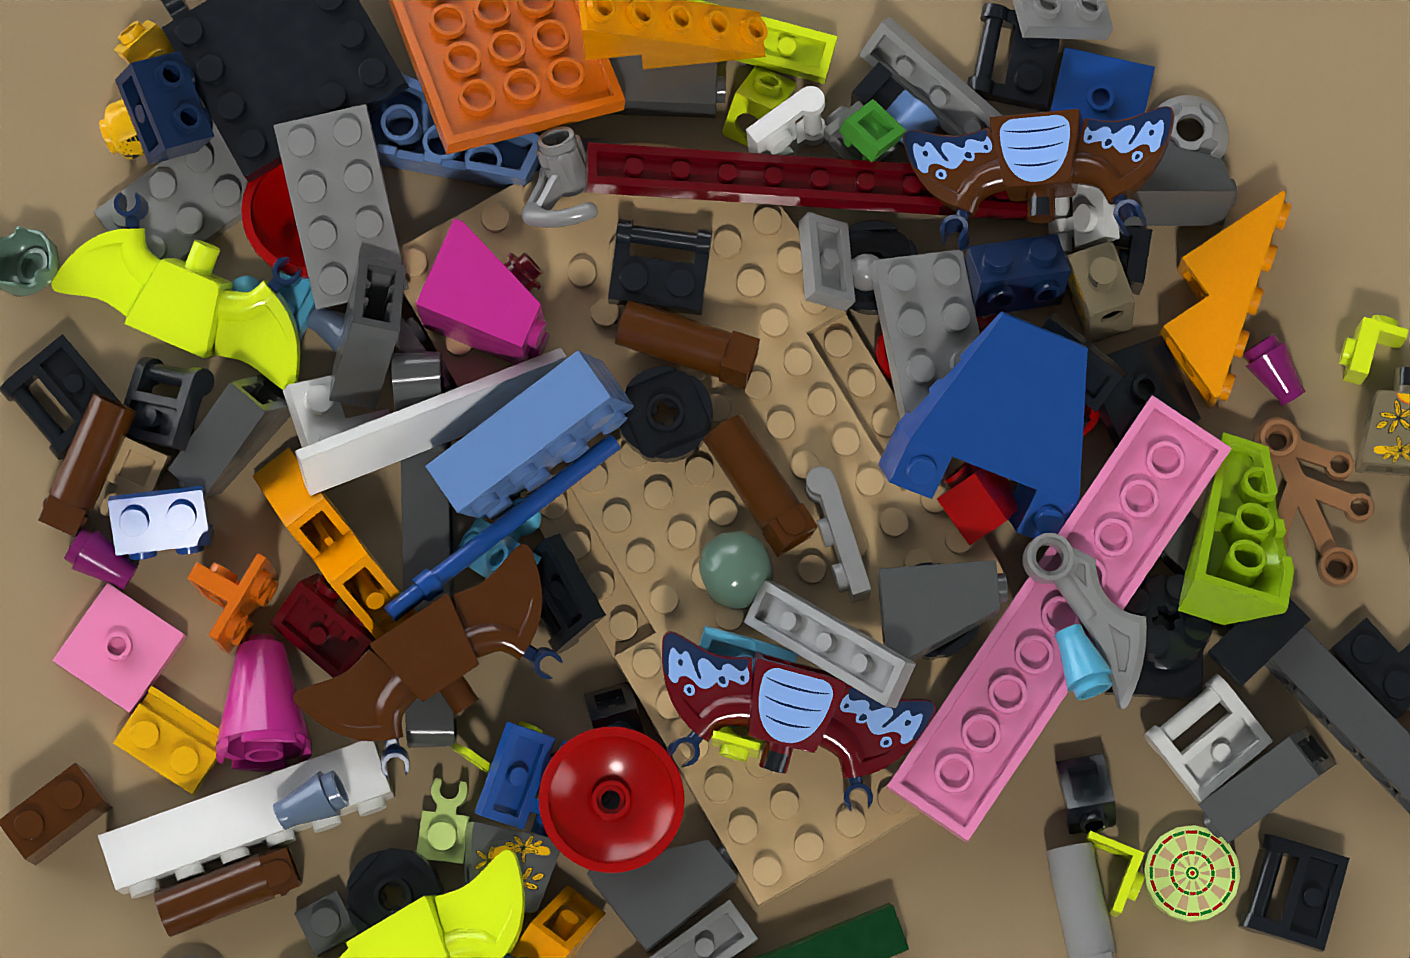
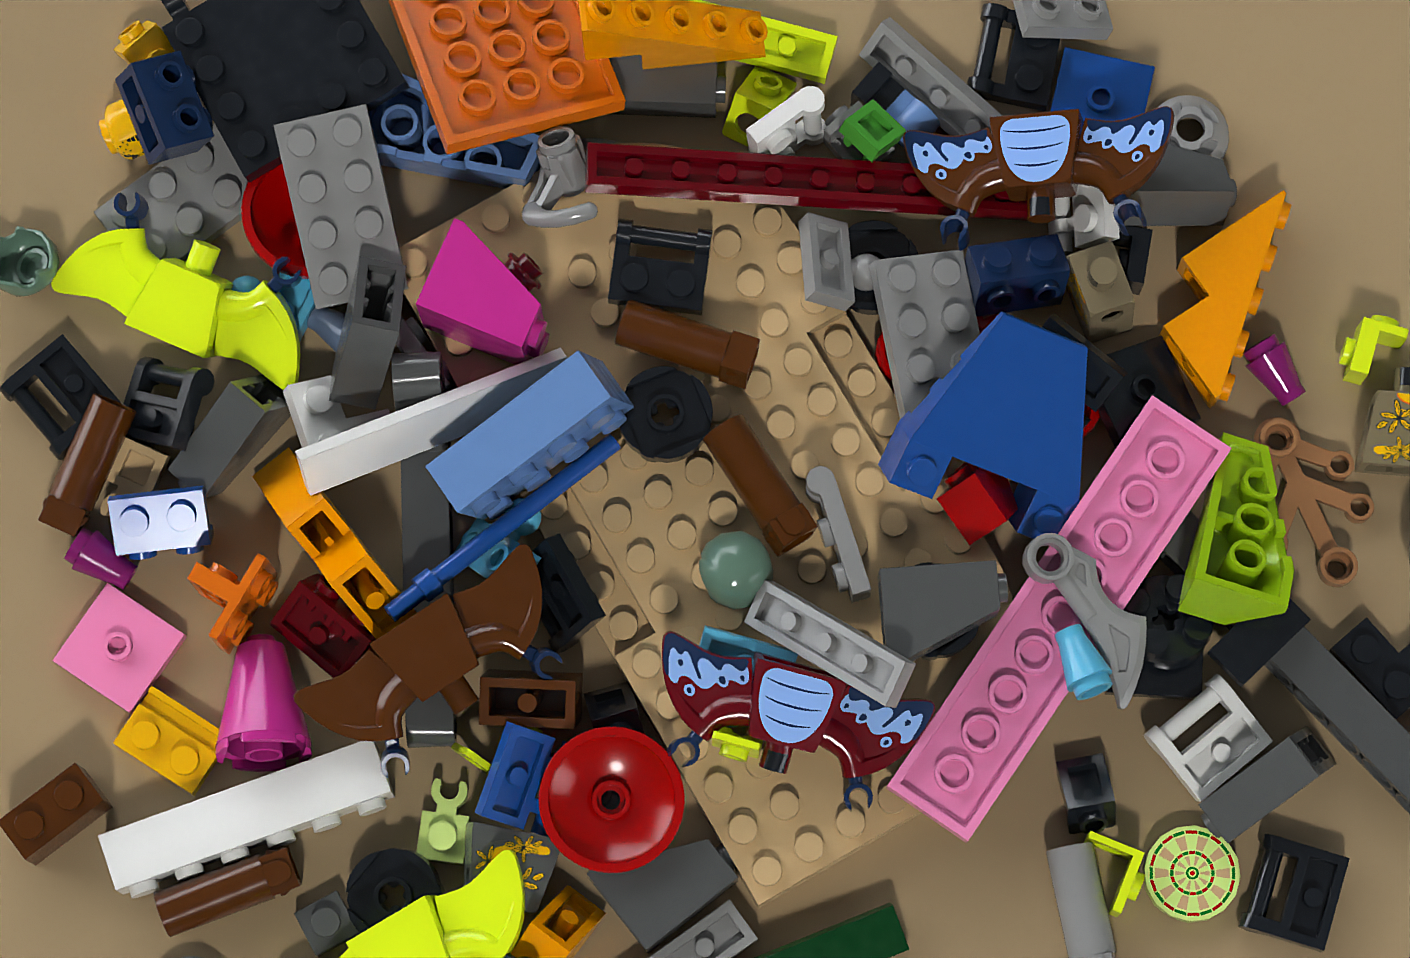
sand blue cone [273,770,349,830] -> none
none -> reddish brown brick [479,669,583,729]

